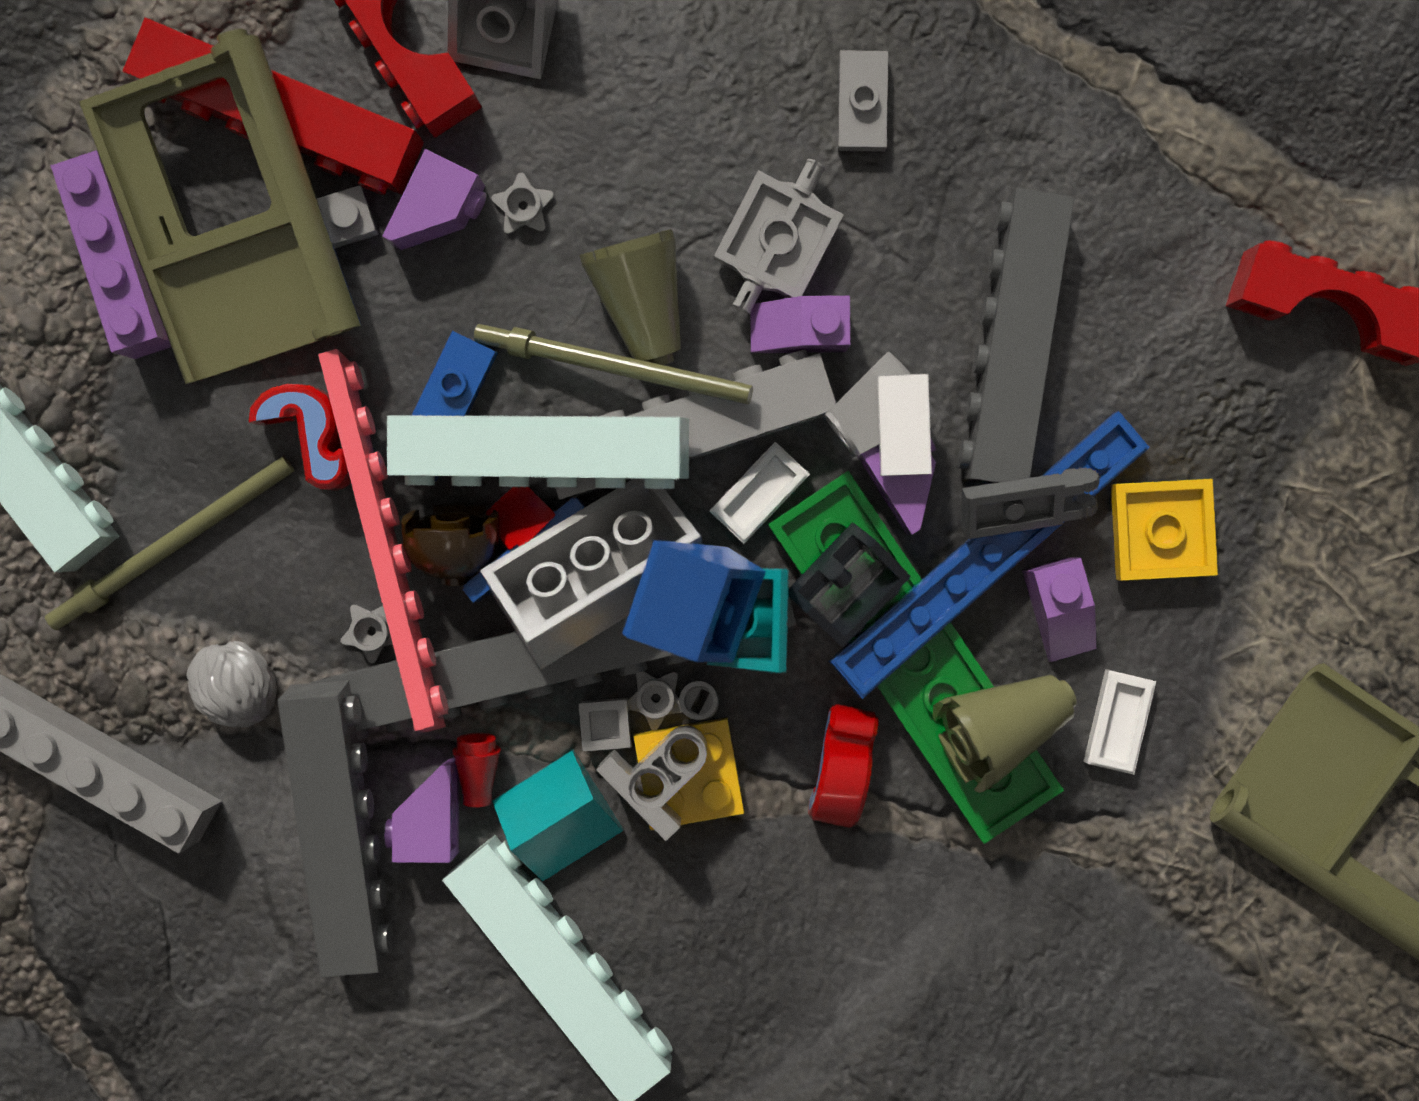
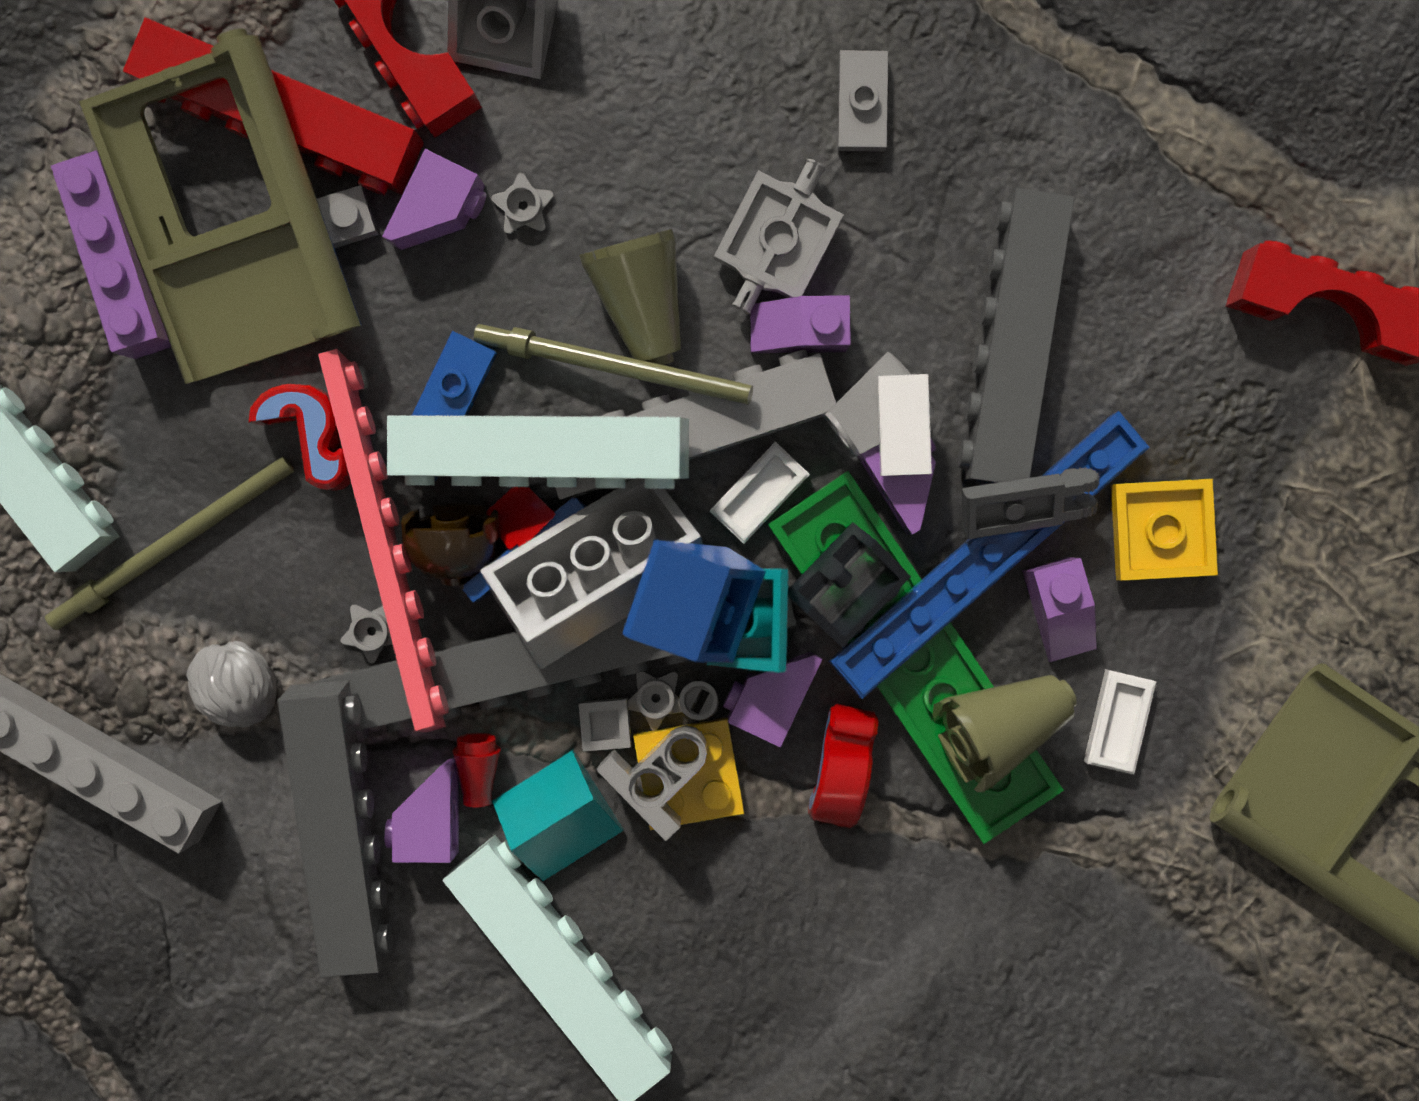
none -> medium lavender slope [723,652,822,748]

